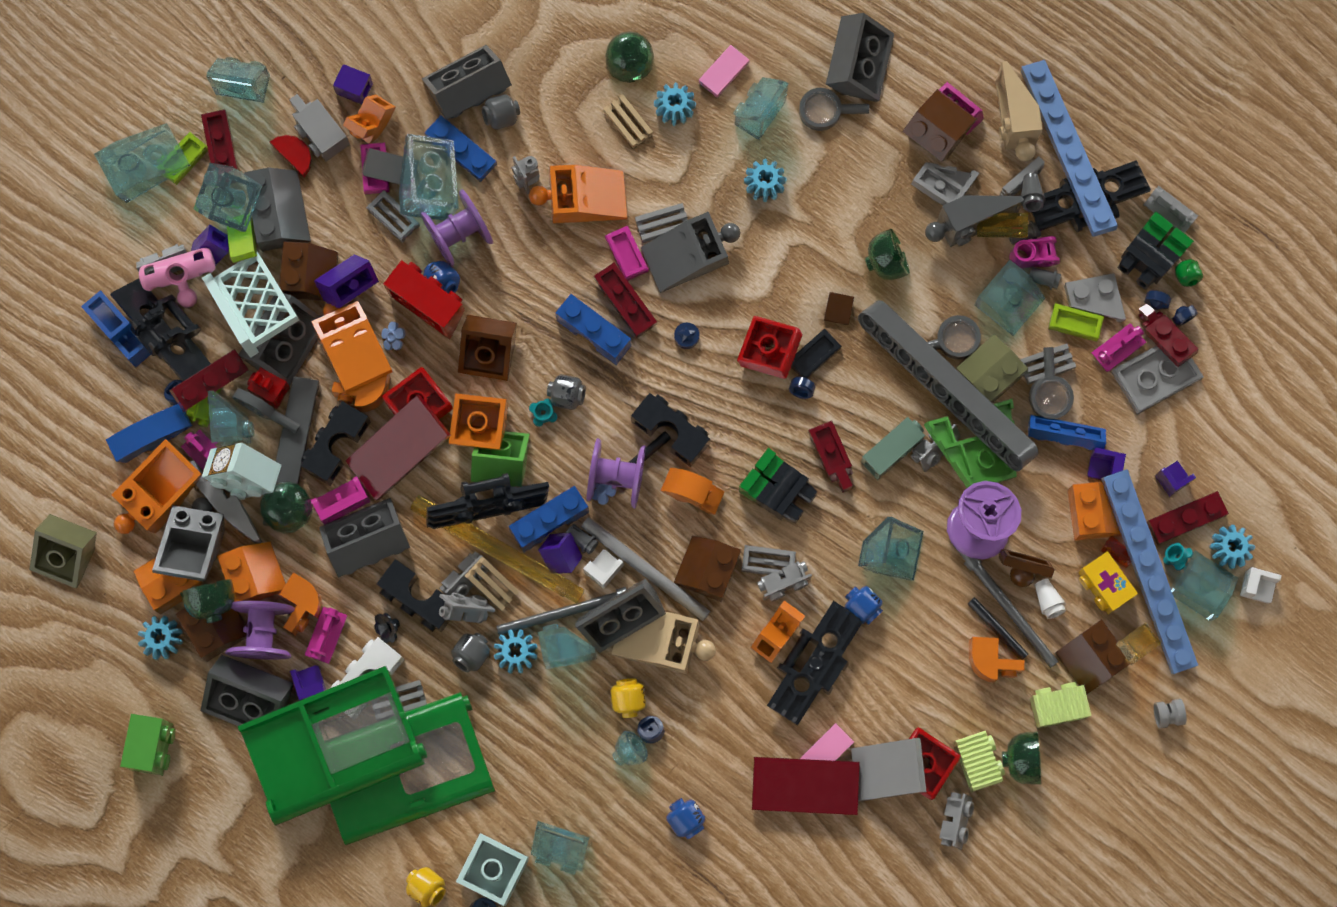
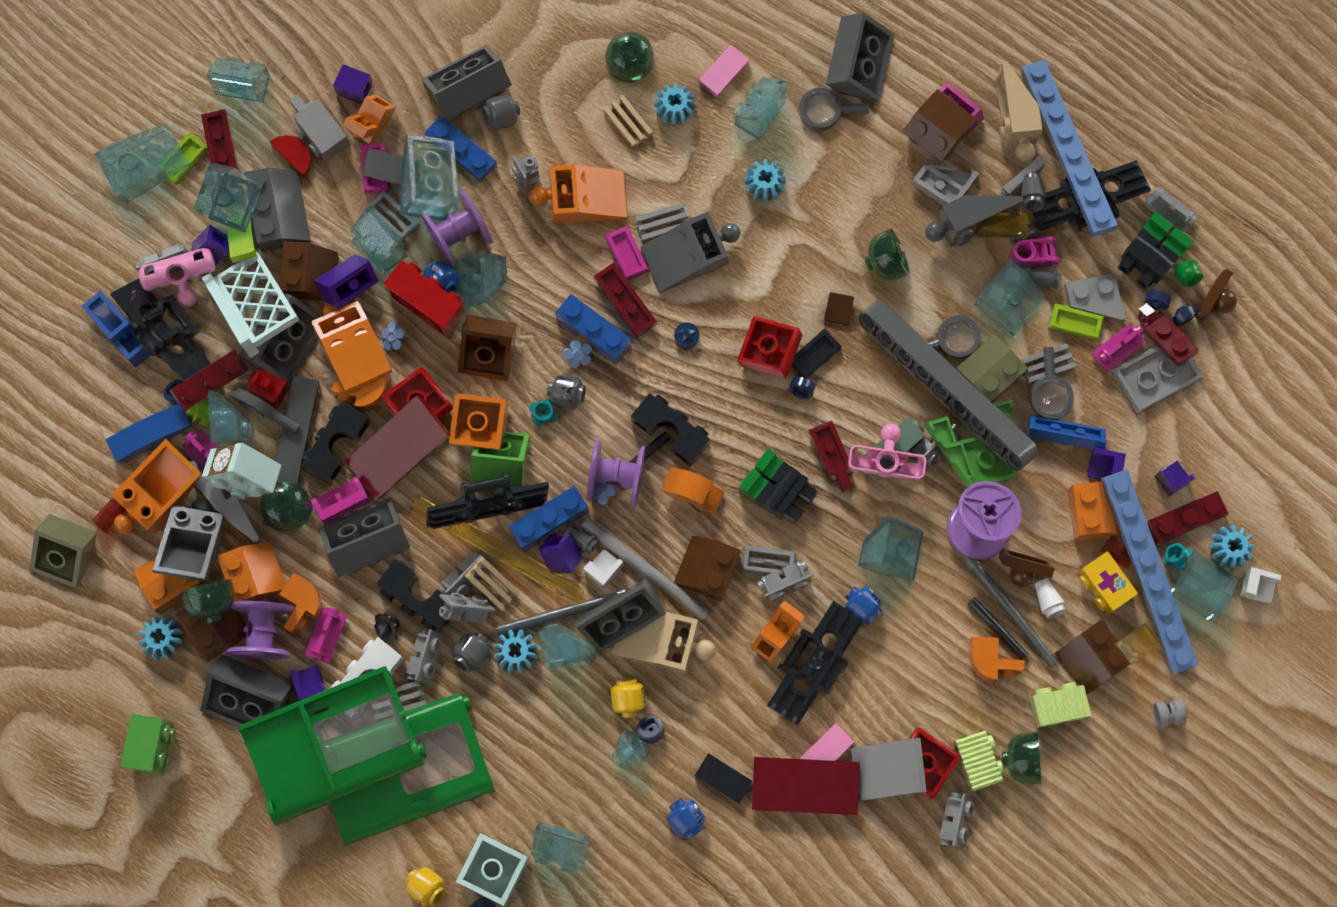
none -> clear red piece [91,498,126,533]
none -> clear light blue slope [350,204,407,275]
none -> light grey hinge [406,629,444,686]
none -> clear light blue slope [453,251,507,309]
none -> light blue plant [563,340,592,368]
none -> black tile [694,753,753,804]
none -> bright pink piece [848,424,926,481]
none -> reddish brown tile [1196,269,1237,321]

